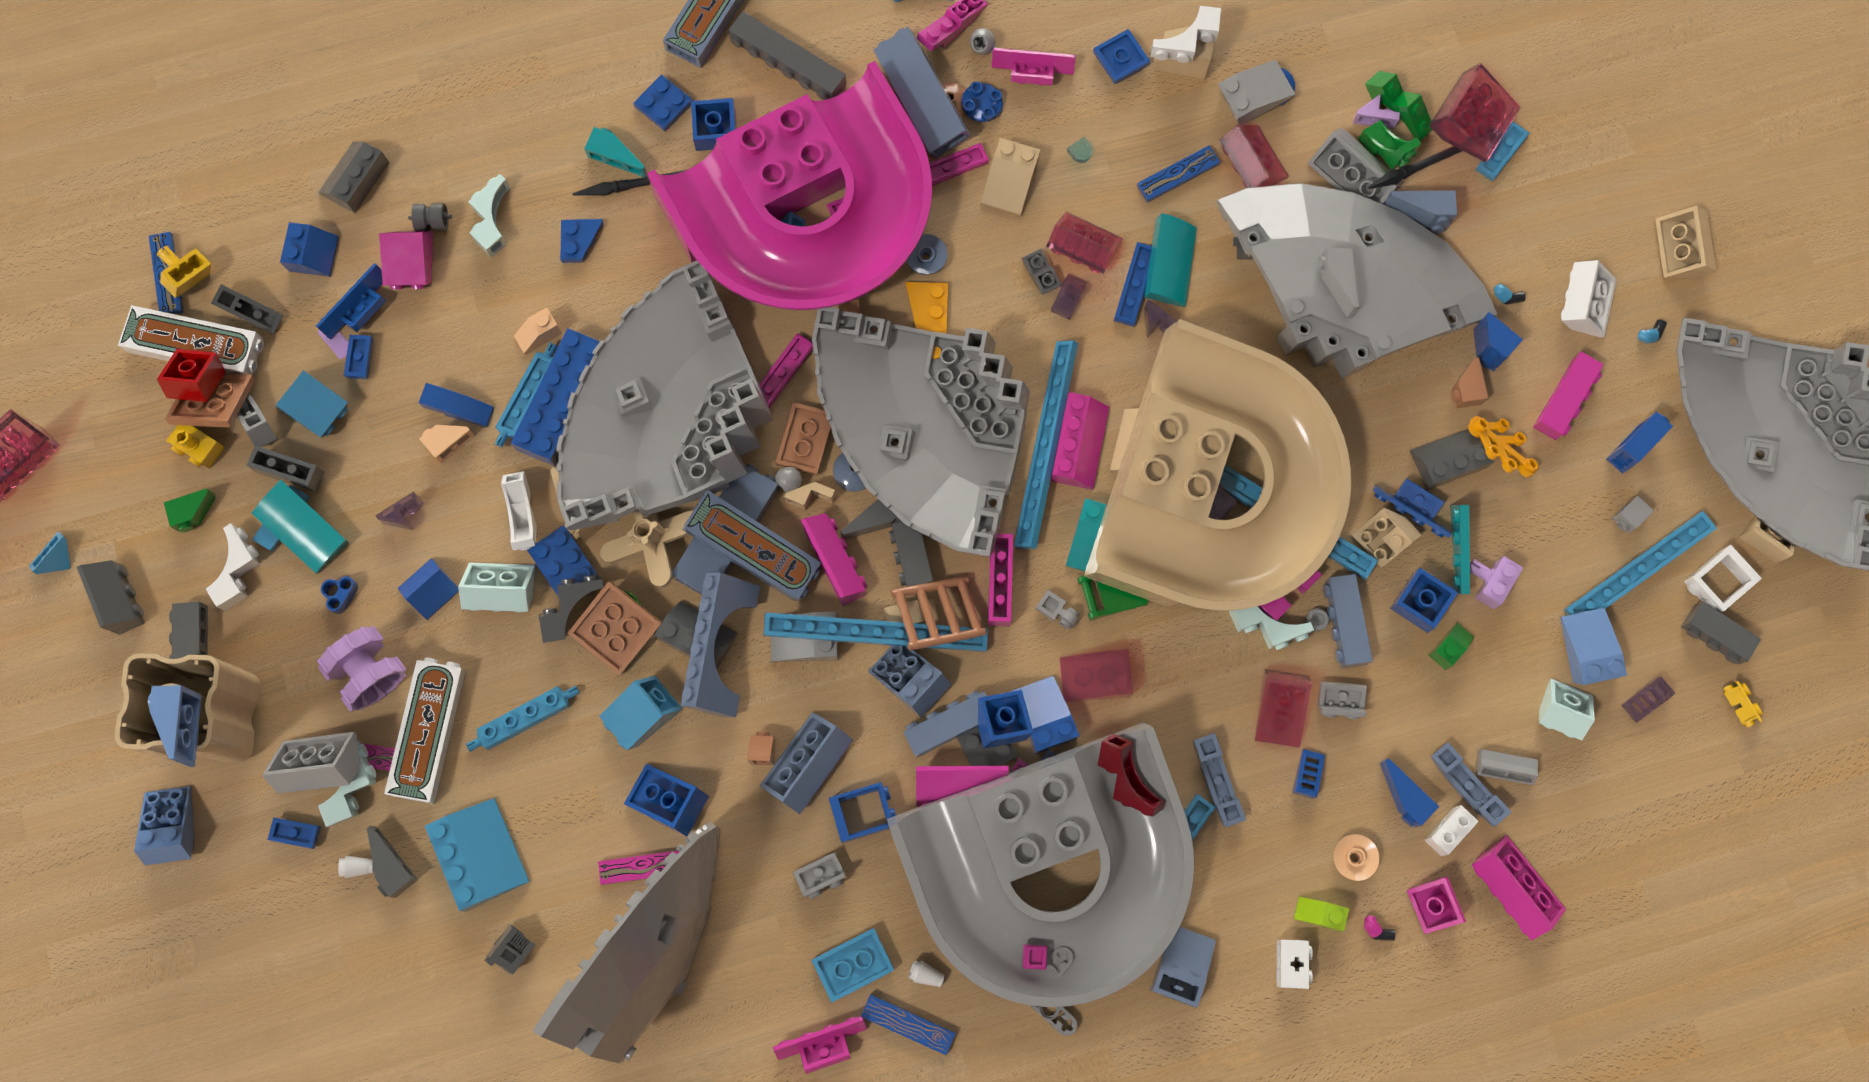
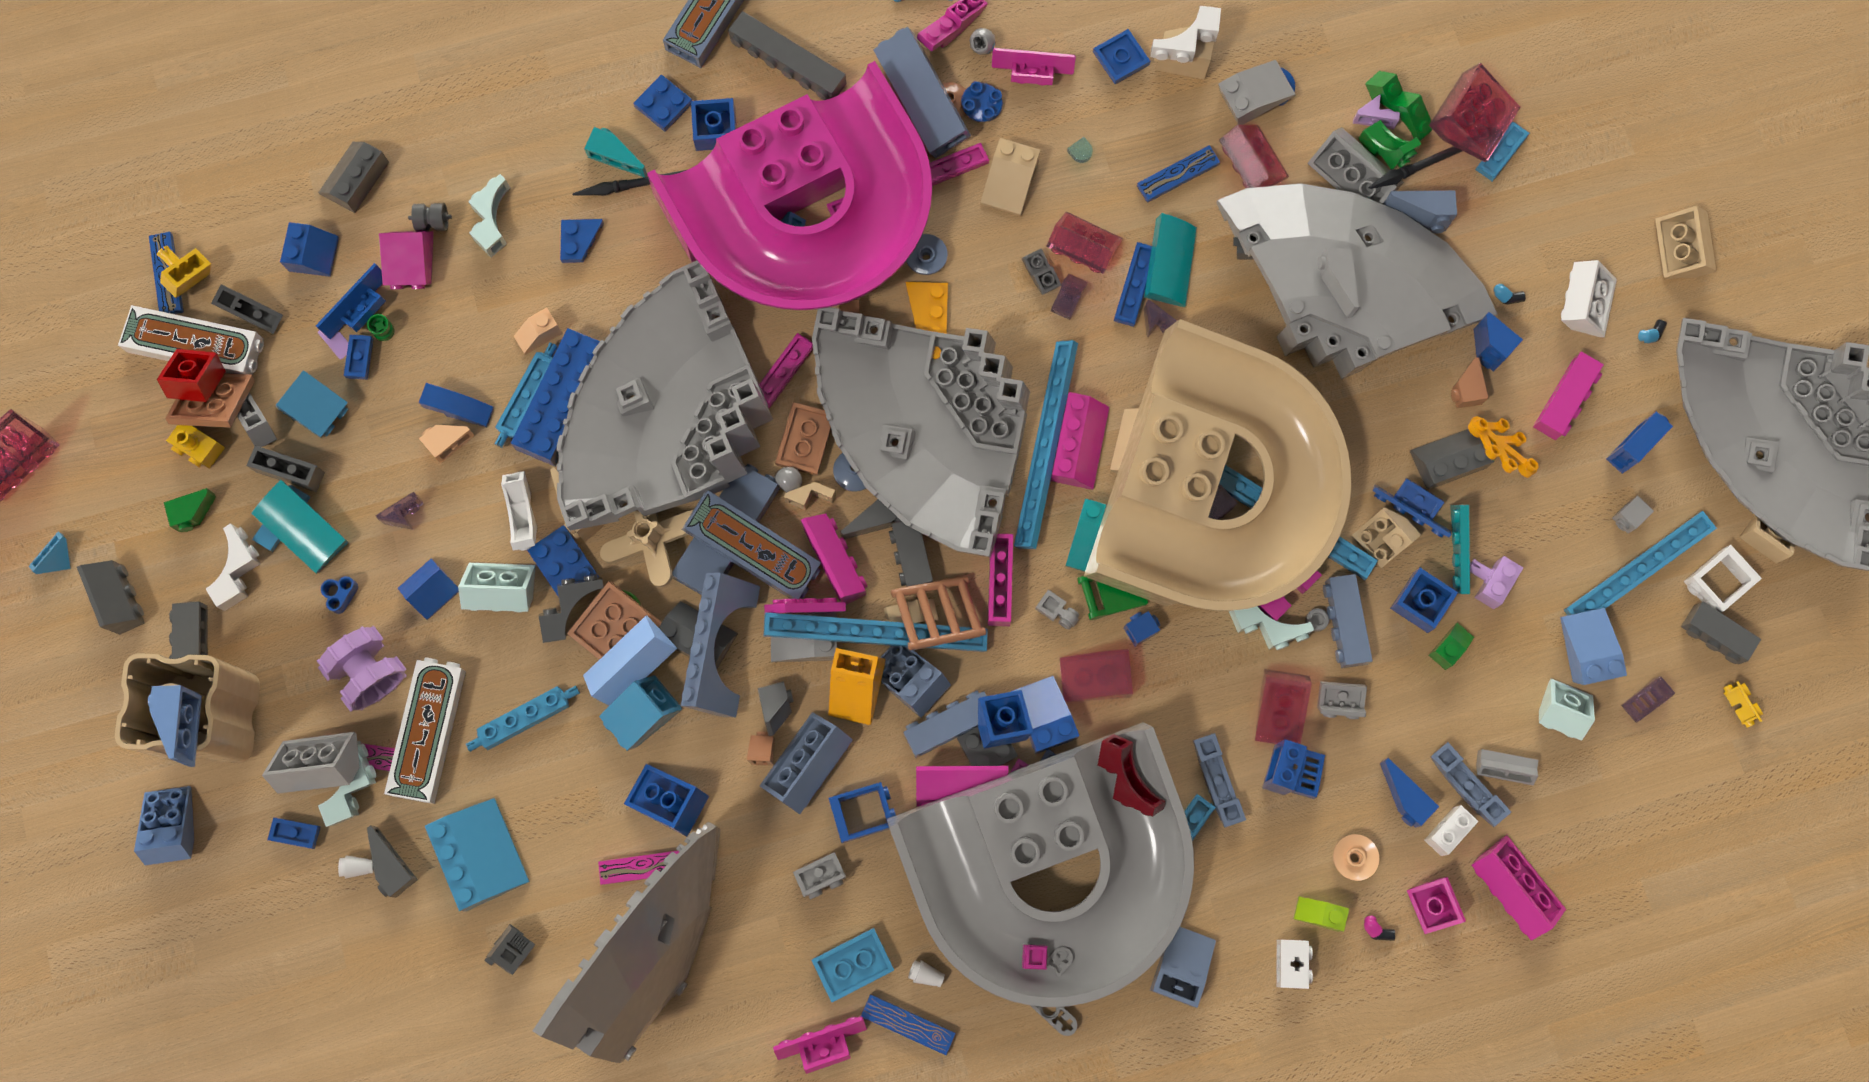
none -> green wheel [367,314,395,341]
none -> light blue slope [583,615,677,706]
none -> dark grey slope [758,682,794,736]
none -> dark pink plate [764,598,846,613]
none -> light orange slope [828,648,886,725]
none -> blue brick [1124,611,1161,647]
none -> blue window [1262,739,1307,795]

